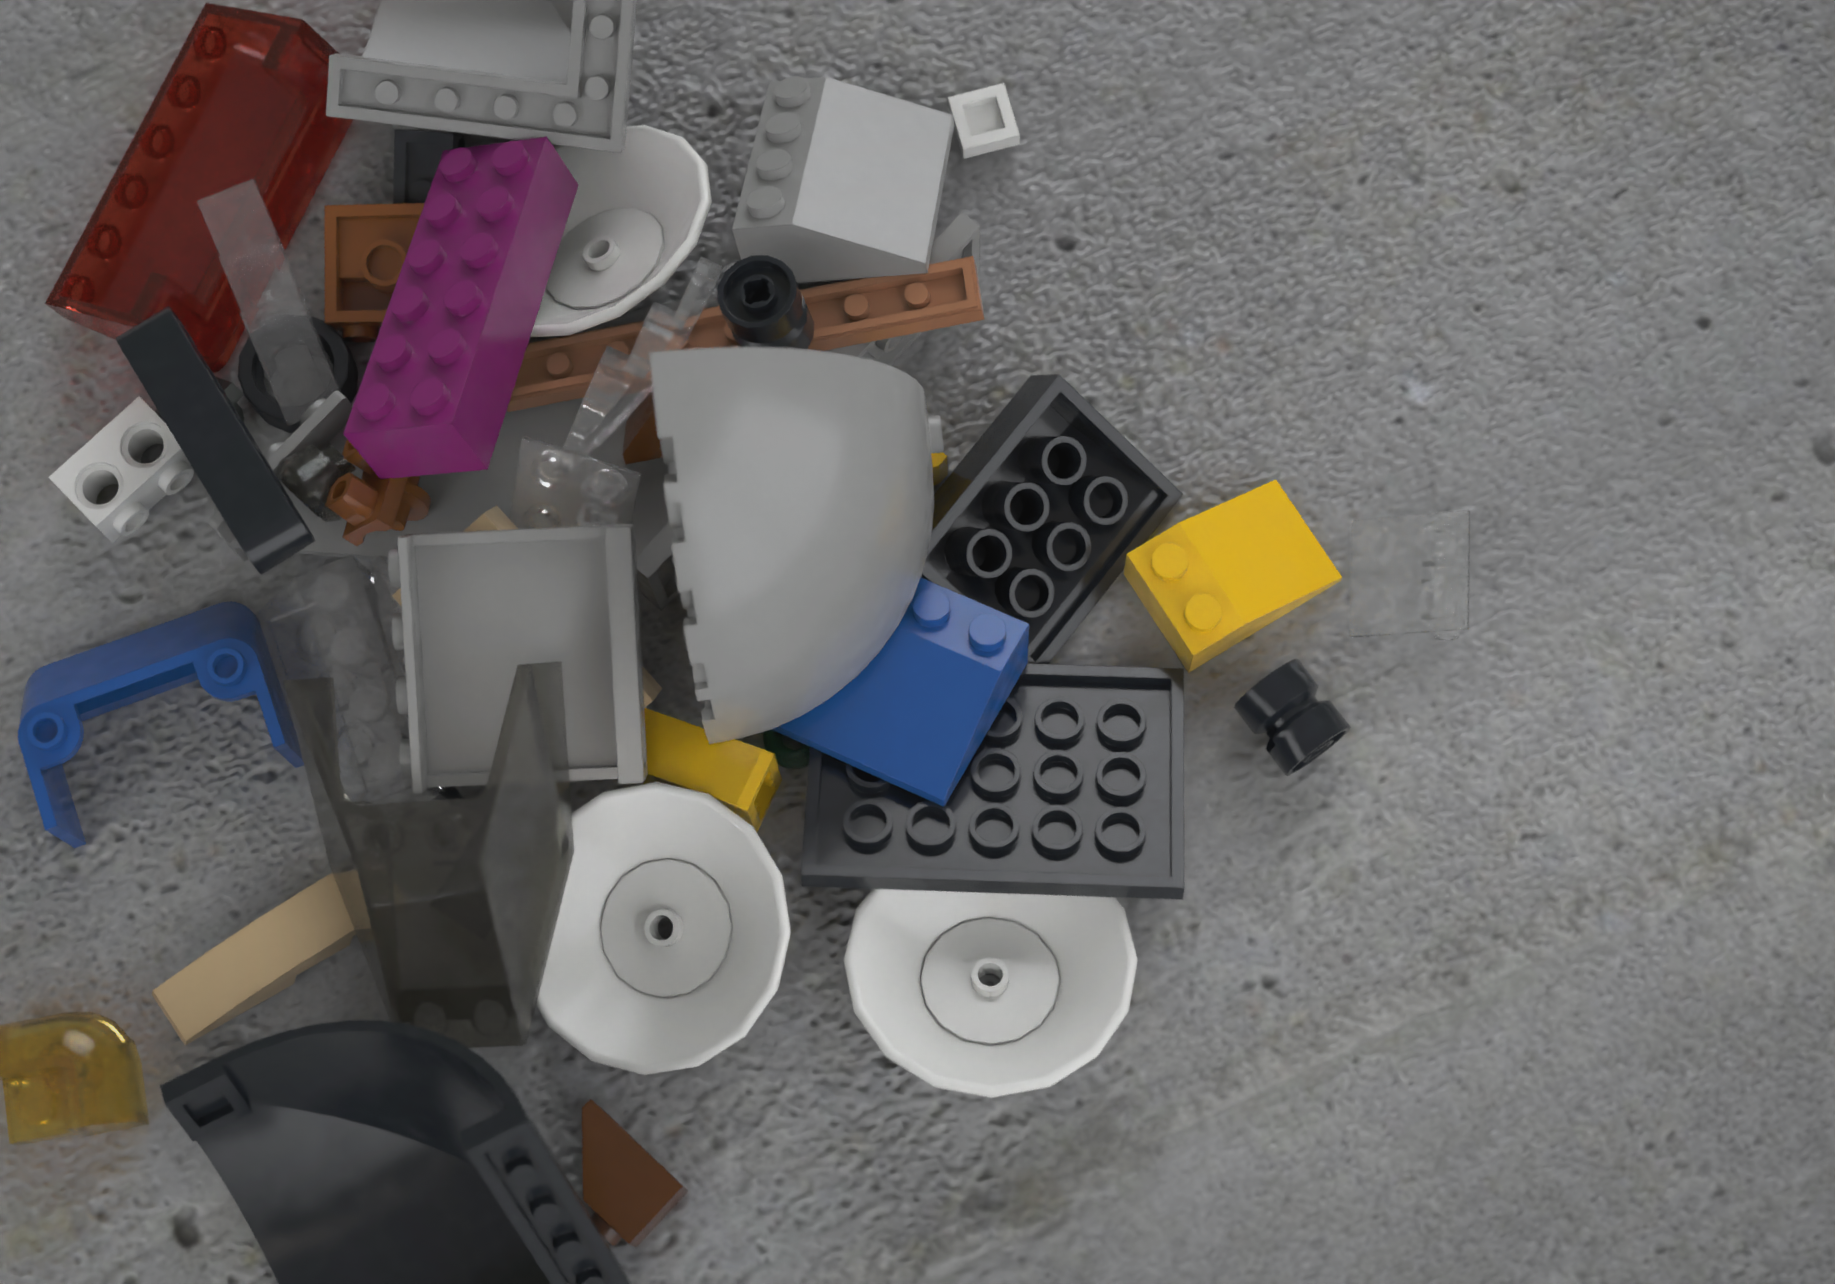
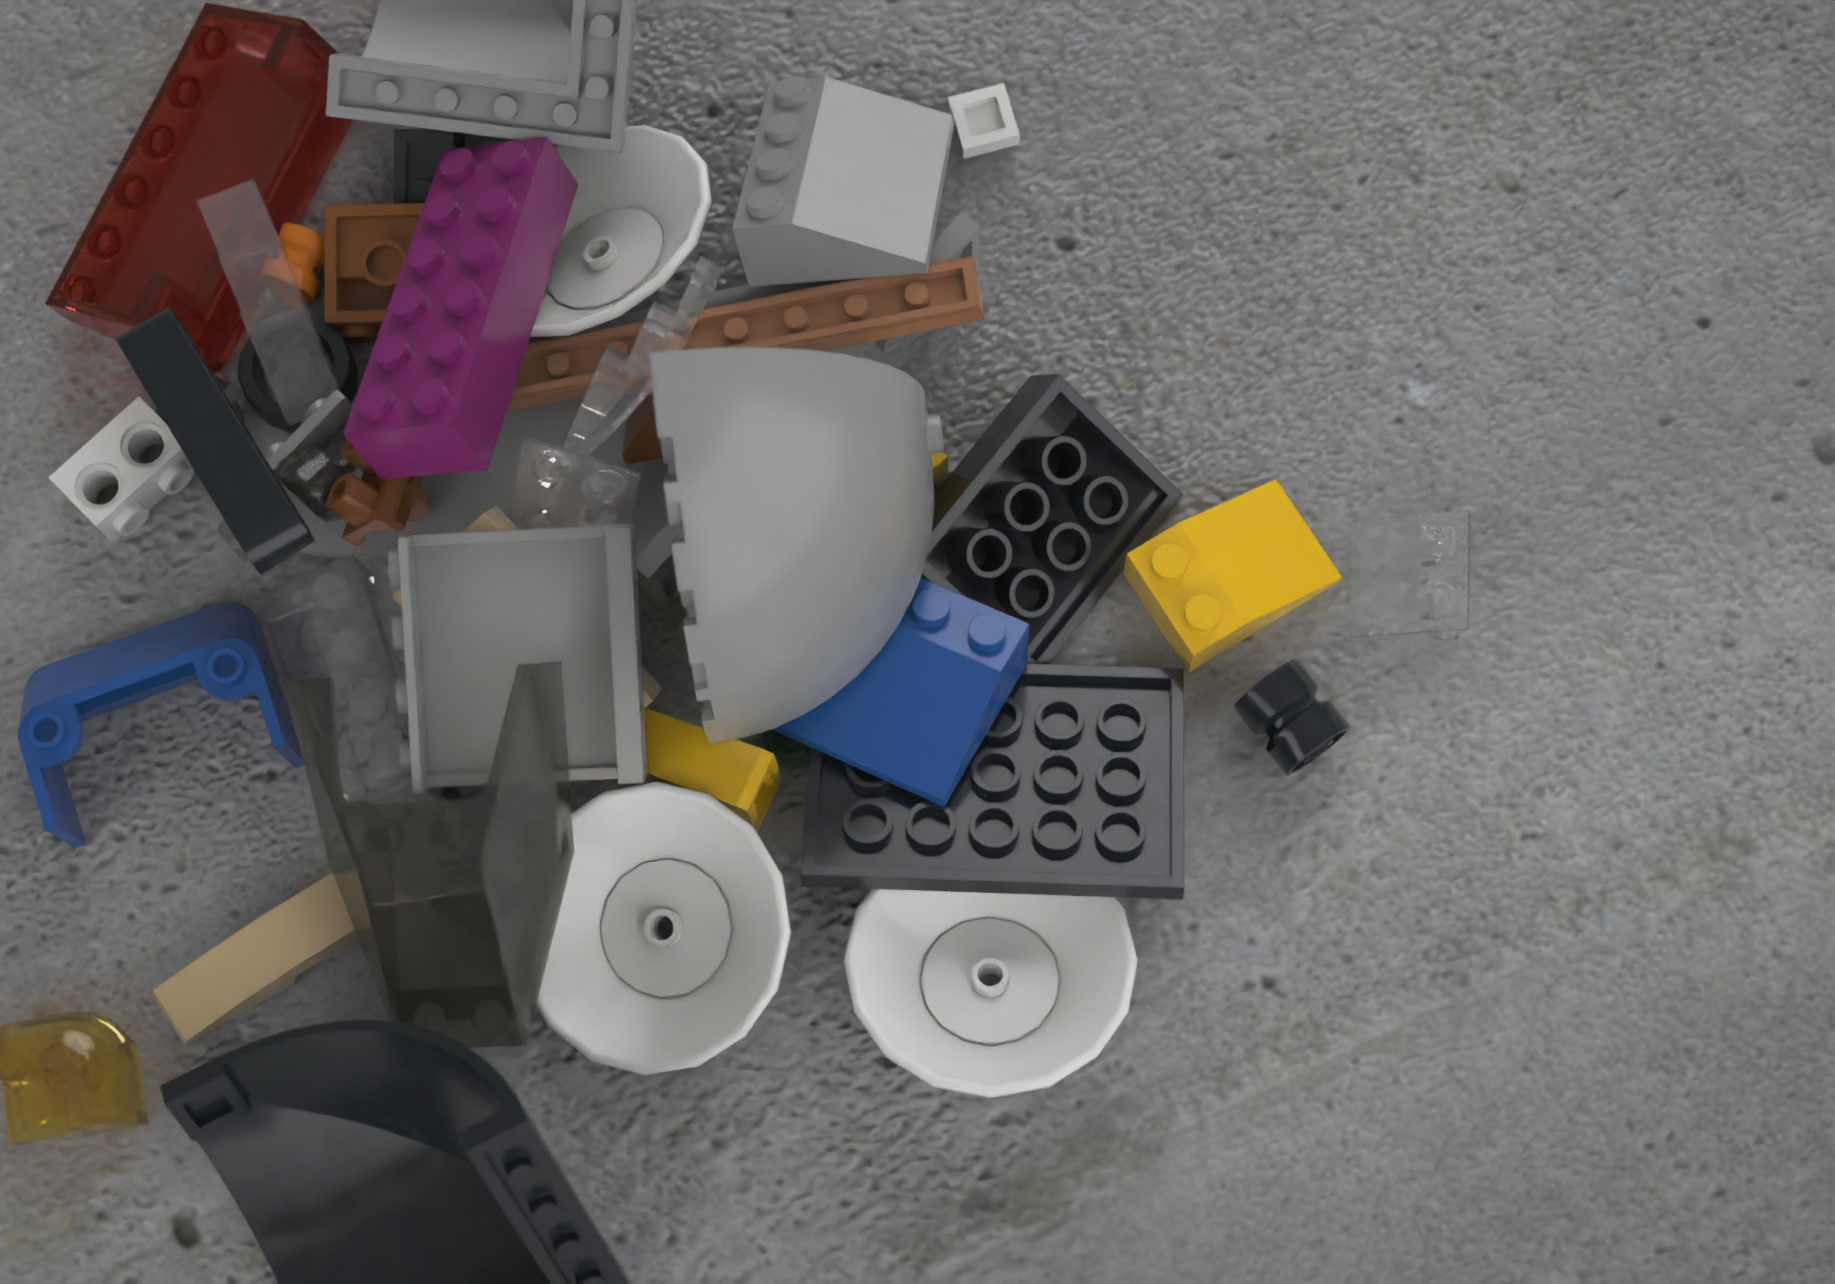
reddish brown slope [582,1099,688,1247] -> none
black wheel [717,255,814,350] -> none
none -> orange wheel [259,223,325,303]

